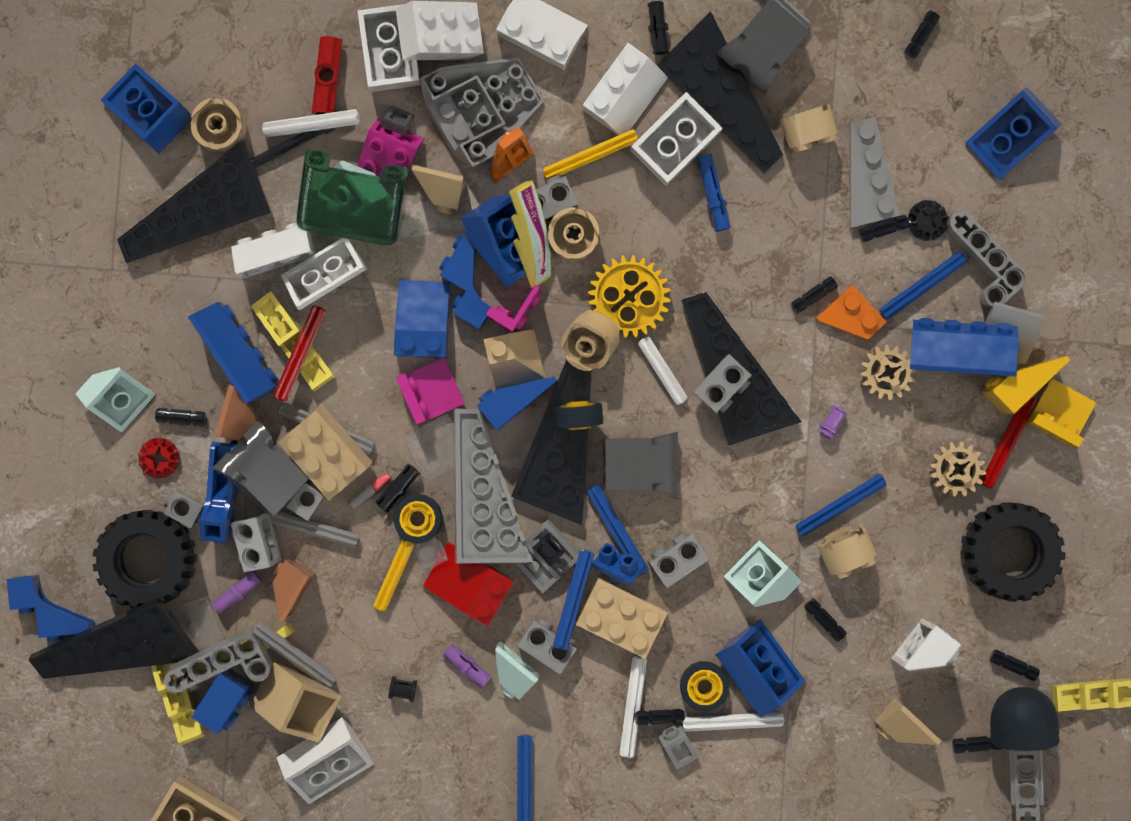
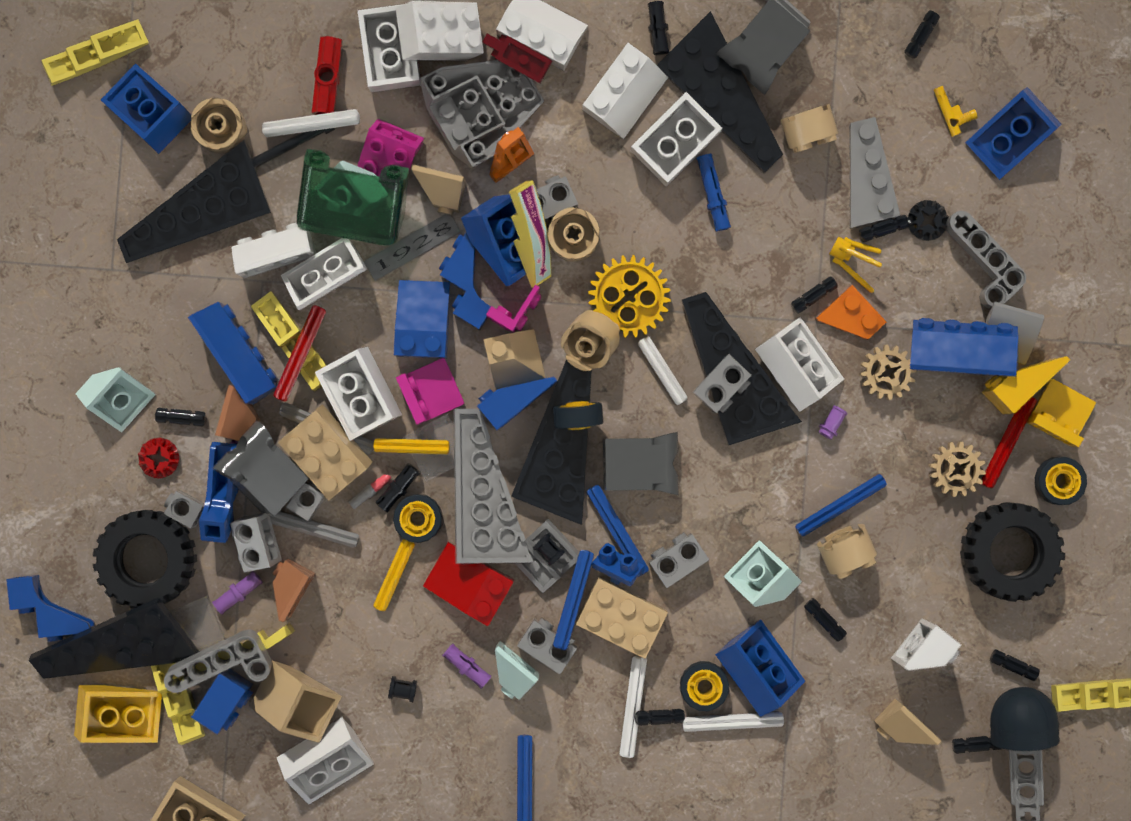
light grey axle [252,621,336,688] -> none
dark grey tile [381,105,415,136] -> none
clear plate [413,537,448,571] -> none
yellow axle [543,130,638,180] -> none
light grey bracket [658,723,699,770] -> none
blue axle [879,252,967,320] -> none
none -> light yellow slope [41,19,149,86]
none -> yellow slope [74,685,162,743]
none -> white slope [315,347,402,441]
none -> flat silver sticker [364,214,461,281]
none -> yellow axle [373,438,450,454]
none -> dark red hinge [482,33,553,84]
none -> white slope [755,317,844,412]
none -> yellow plant [829,236,882,293]
none -> yellow hose [934,86,978,137]
none -> wheel [1035,457,1087,505]

